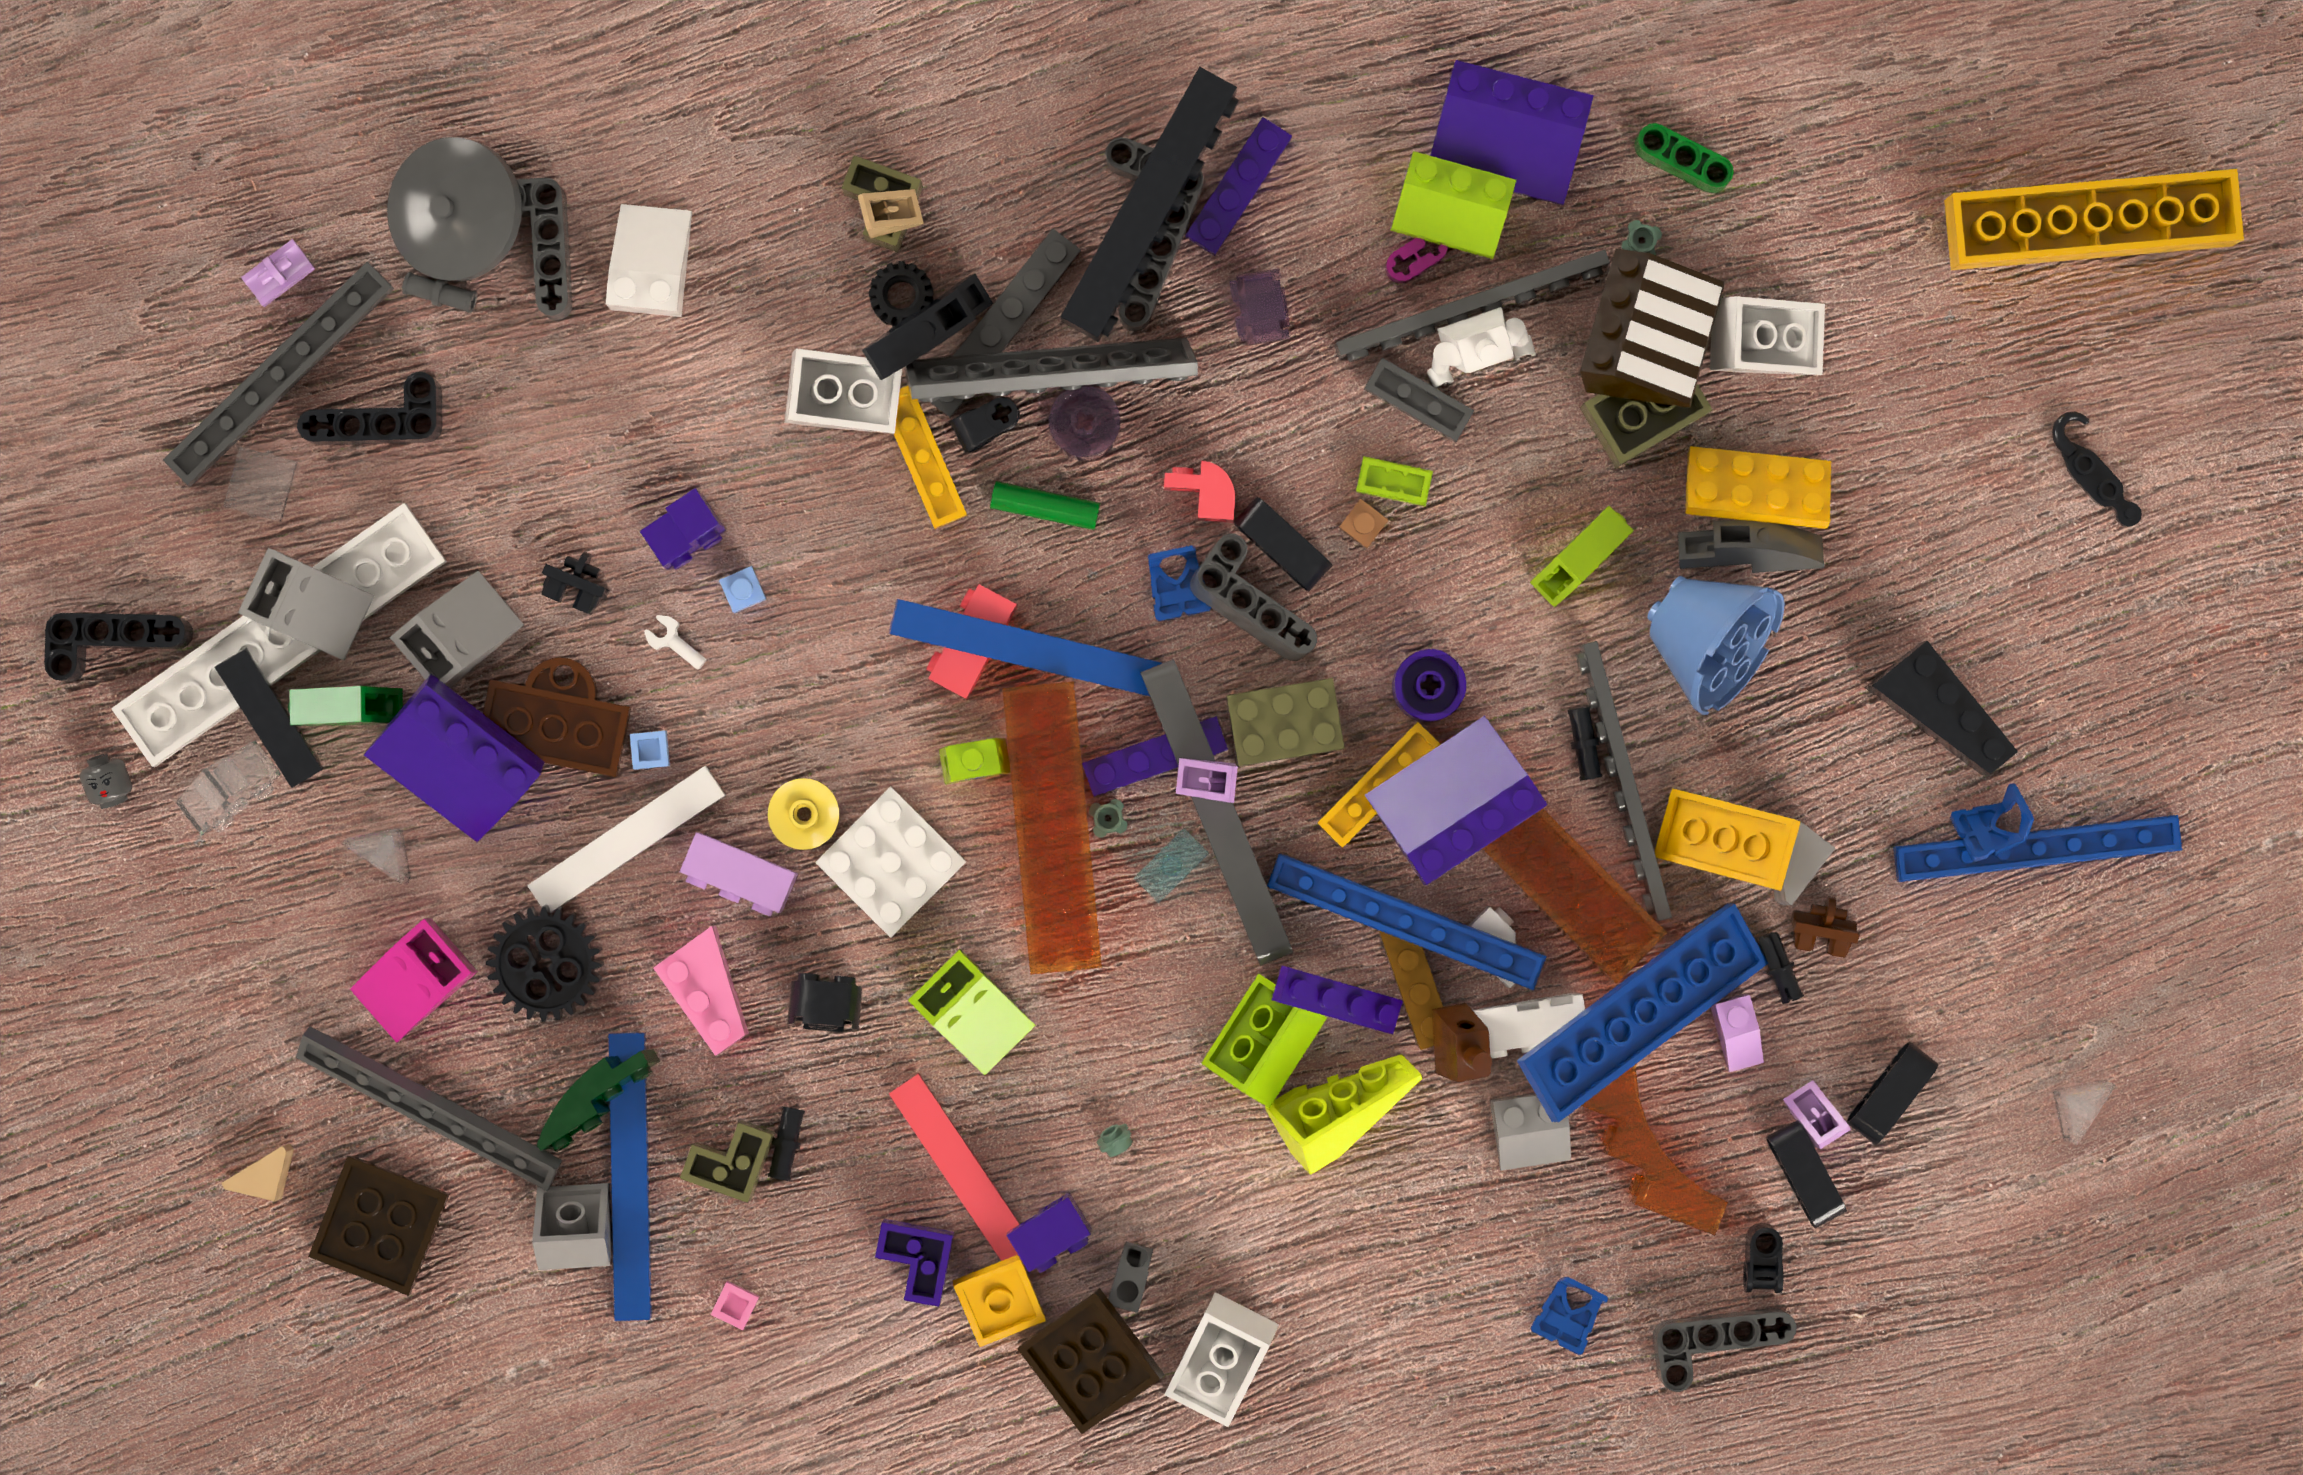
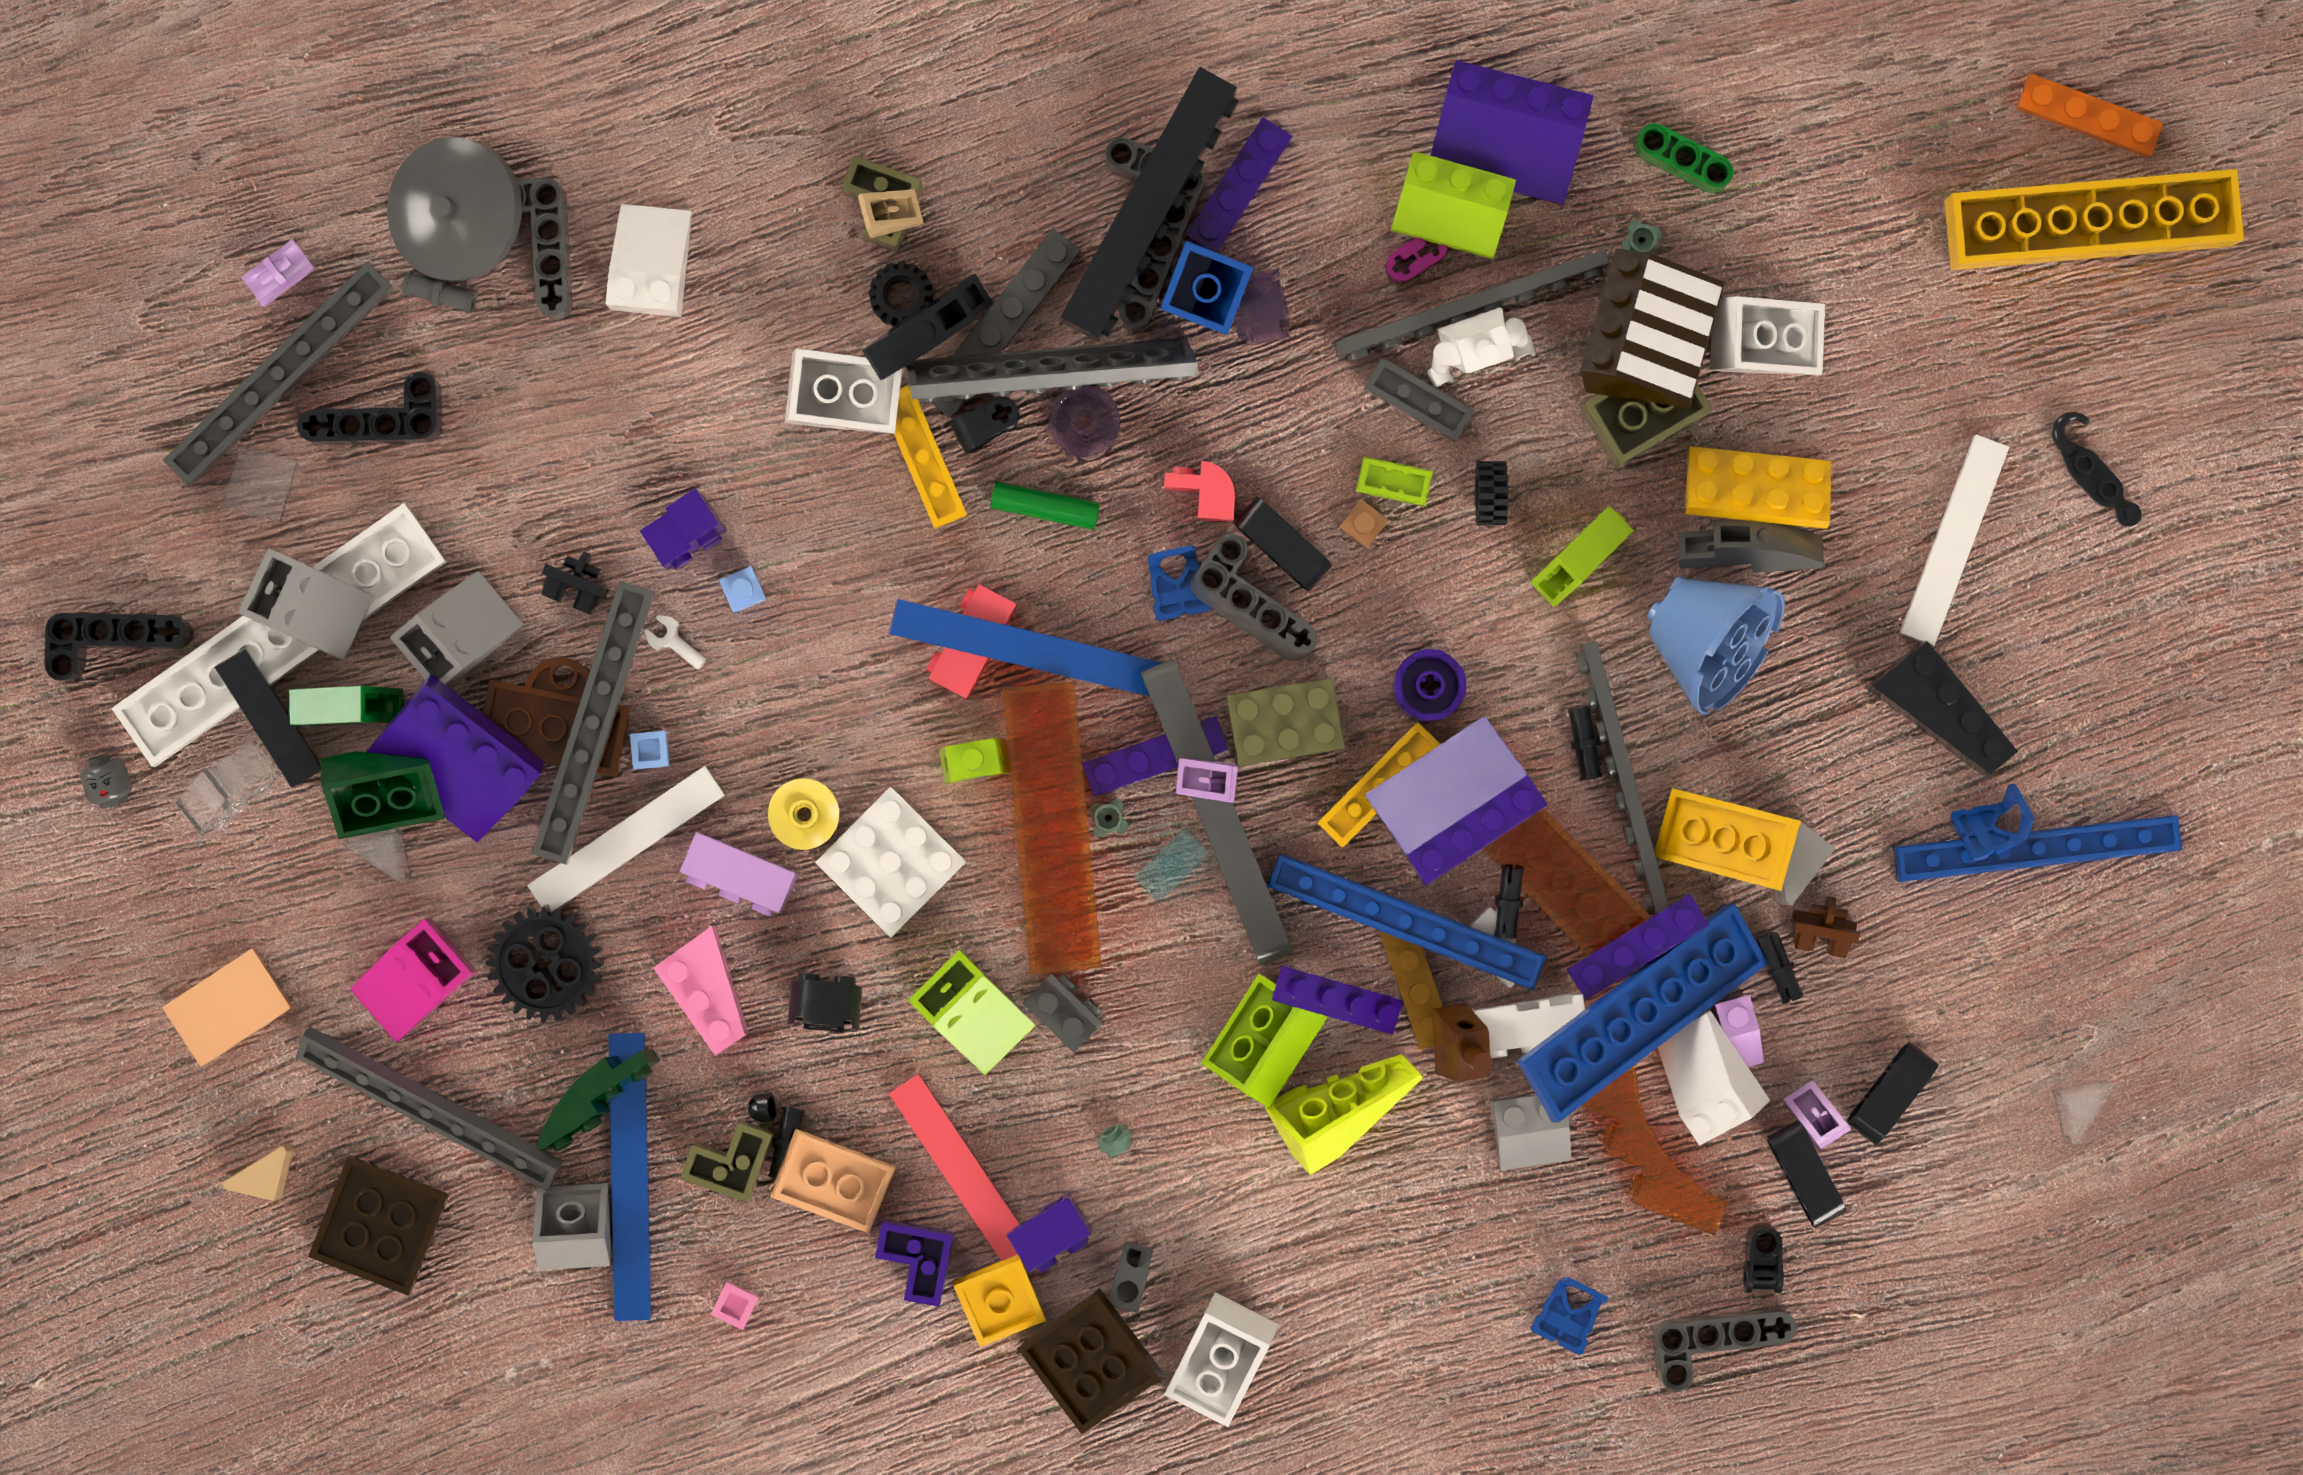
none -> light nougat tile [162,948,293,1067]
none -> dark green slope [321,751,445,839]
none -> dark grey plate [531,580,655,865]
none -> black hinge [748,1093,776,1122]
none -> light nougat tile [769,1129,896,1233]
none -> dark grey bracket [1023,972,1104,1053]
none -> blue slope [1160,240,1254,335]
none -> black tyre [1475,461,1509,526]
none -> black pin [1494,863,1524,939]
none -> dark purple plate [1566,894,1709,1000]
none -> white slope [1658,1011,1770,1146]
none -> white tile [1899,434,2009,646]
none -> orange plate [2016,74,2164,158]

